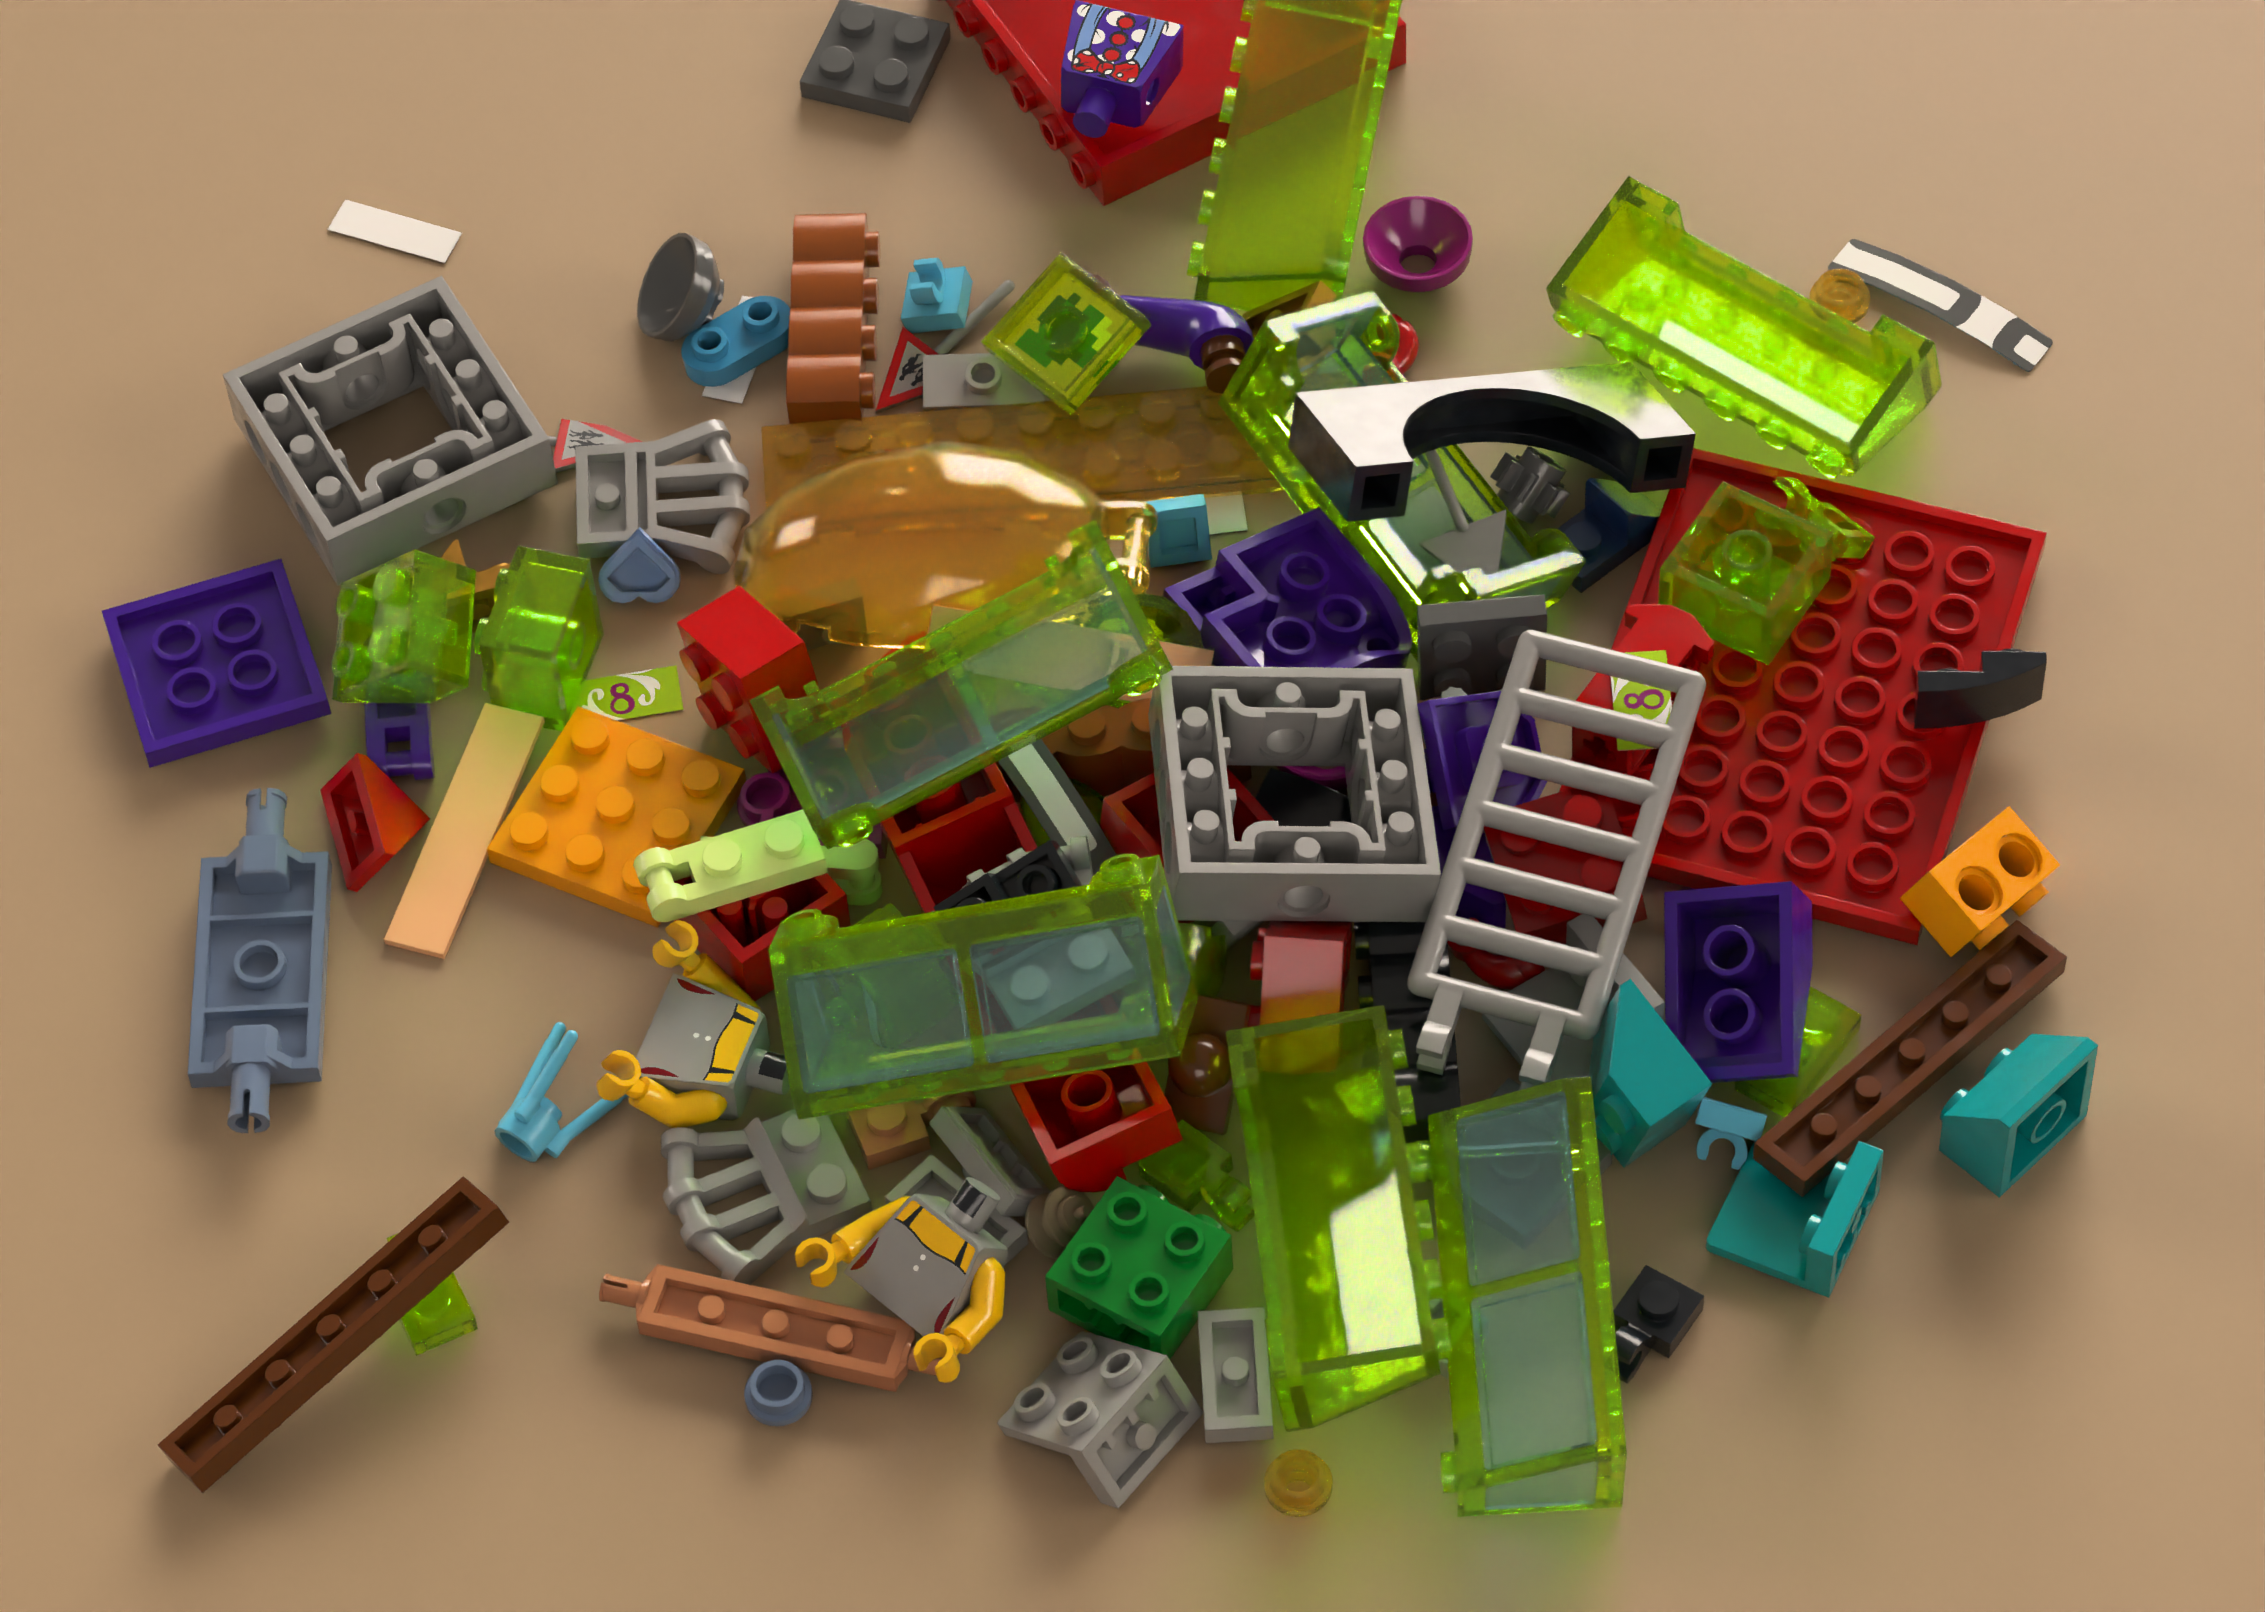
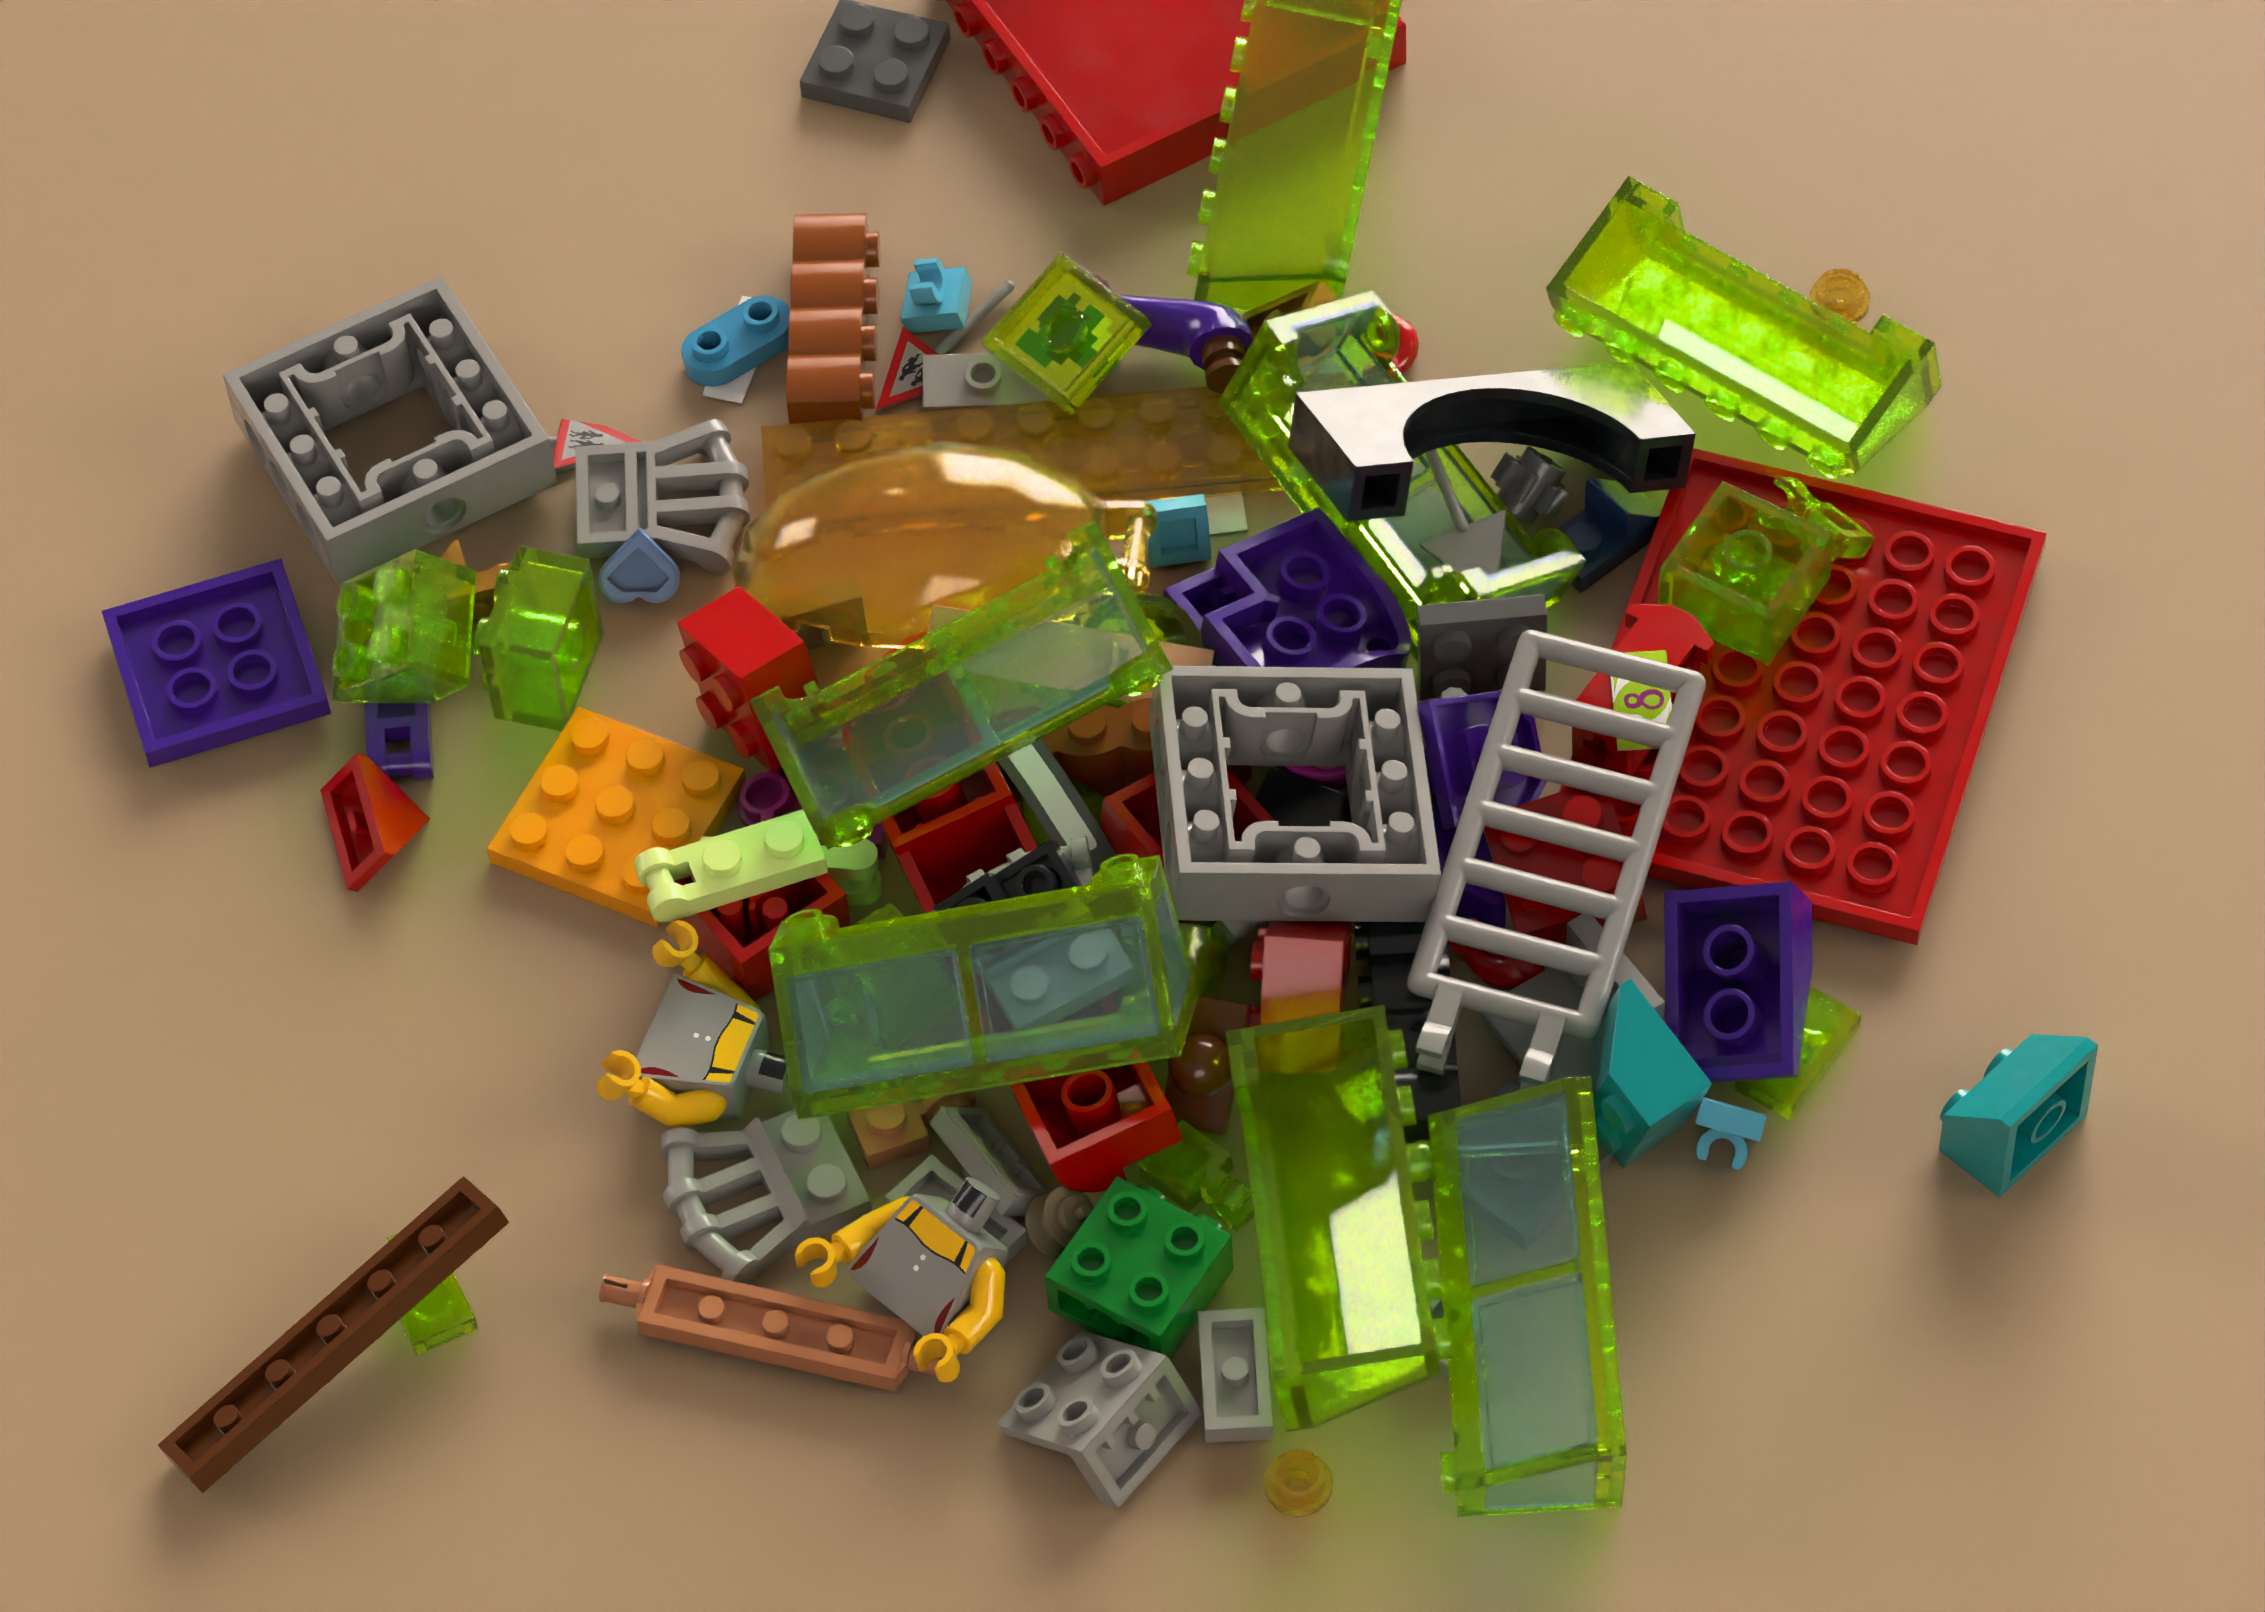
sand blue plate [188,788,332,1133] -> none
white sticker [327,200,462,263] -> none
light nougat piece [384,703,545,959] -> none
medium azure plant [494,1022,628,1162] -> none
lime sticker [559,665,684,725] -> none
dark grey piece [637,233,724,342] -> none
sand blue plate [744,1360,813,1426] -> none
dark purple torso [1061,0,1183,138] -> none
magenta piece [1363,196,1473,293] -> none
black plate [1604,1265,1704,1384] -> none
teal bracket [1706,1141,1884,1298] -> none
reddish brown plate [1752,920,2067,1197] -> none
sticker [1828,239,2053,372] -> none
light orange brick [1900,806,2060,957] -> none
black slope [1914,648,2047,728] -> none

